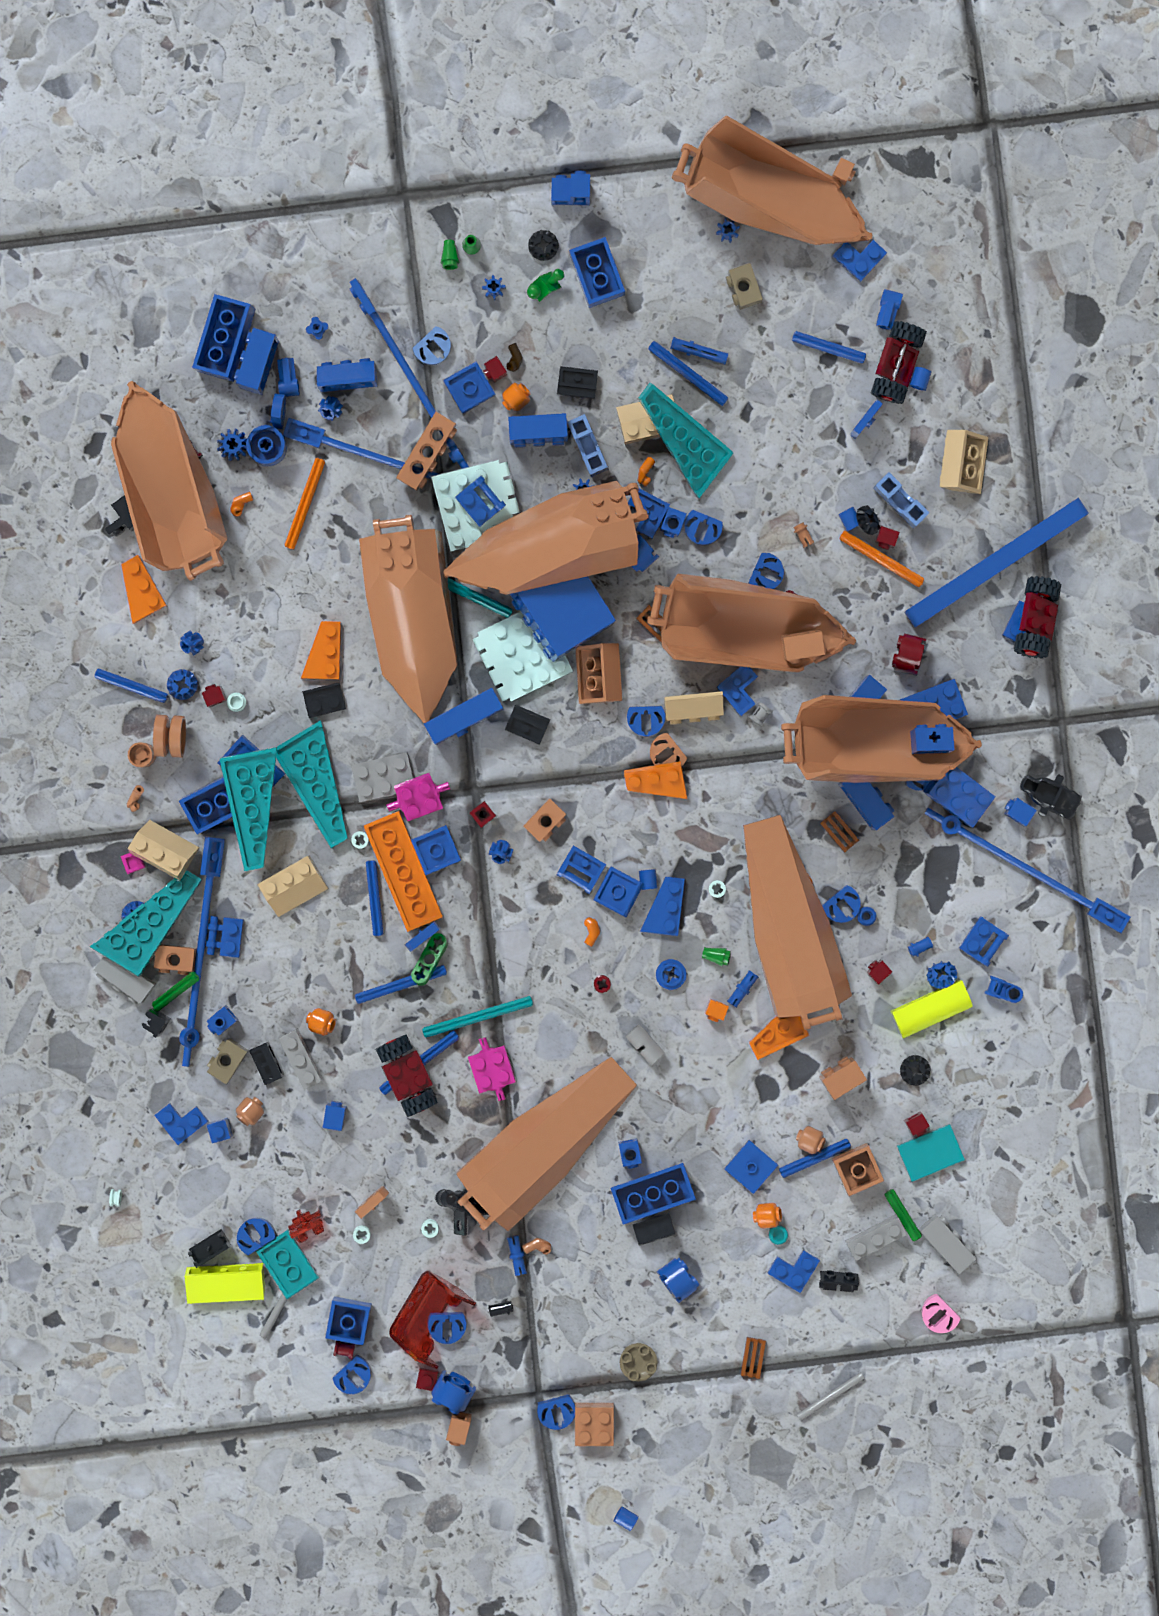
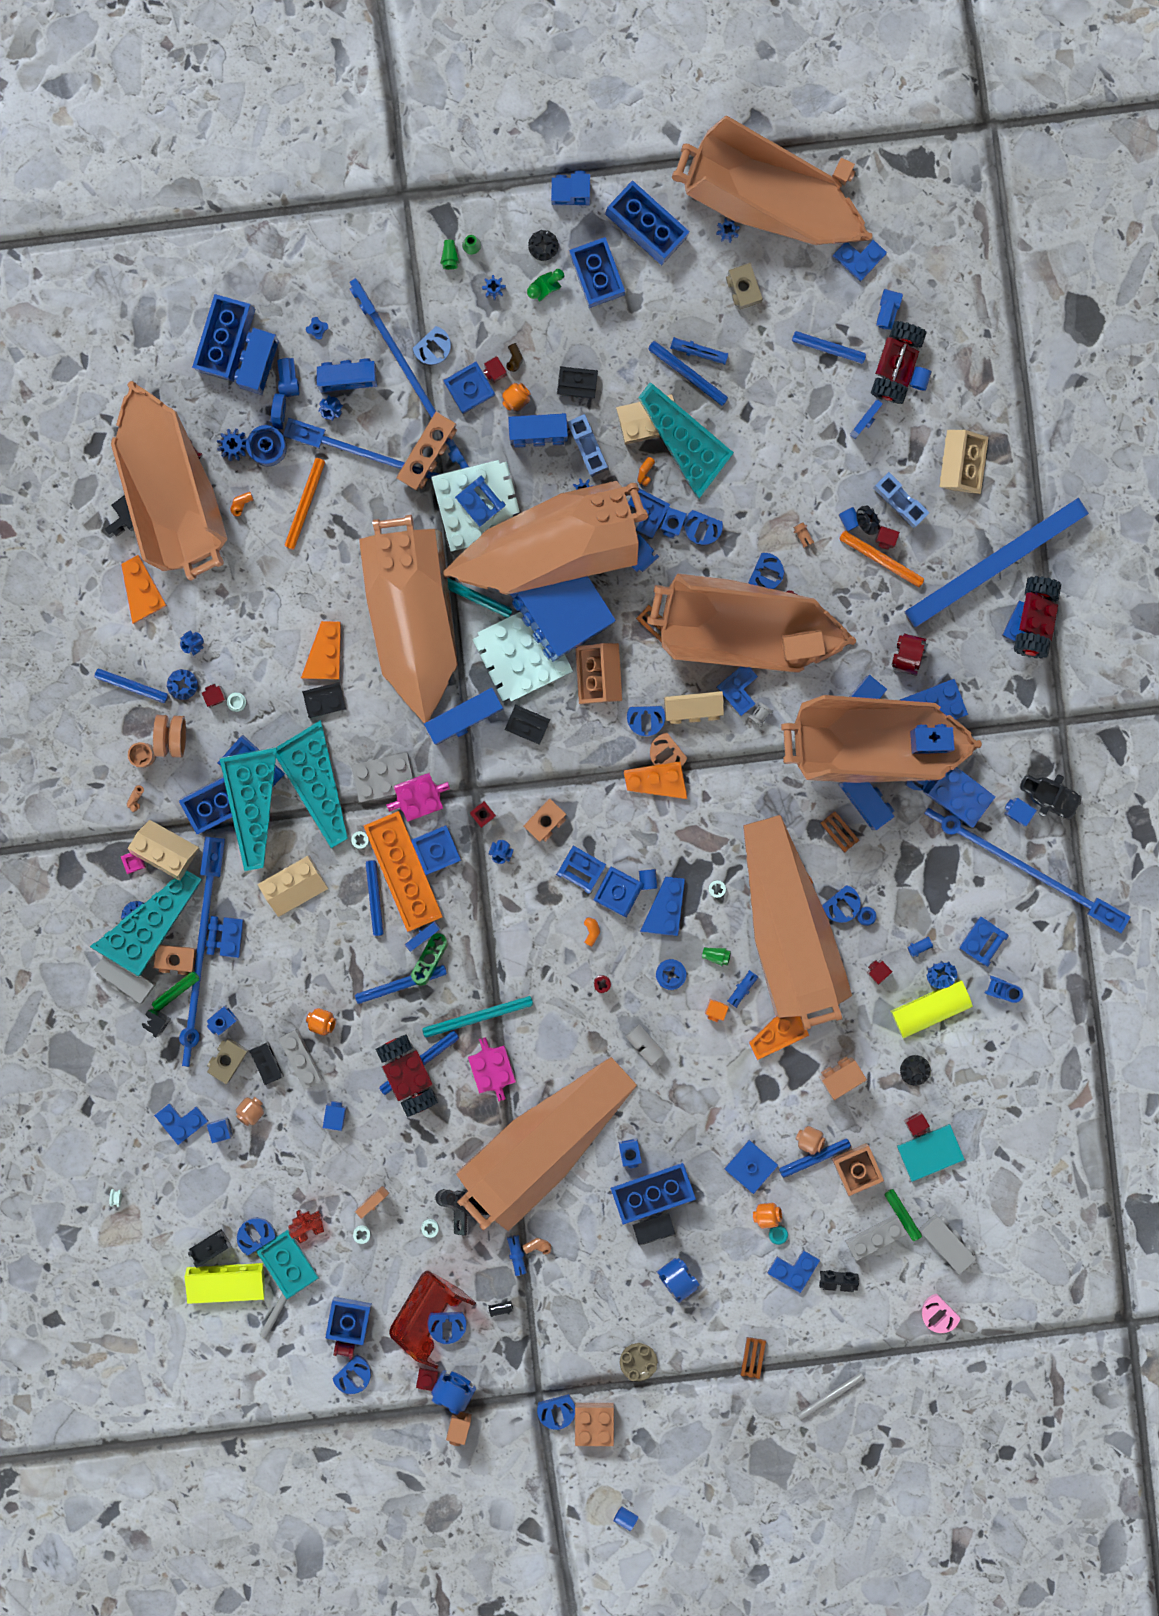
none -> blue brick [605,180,690,266]

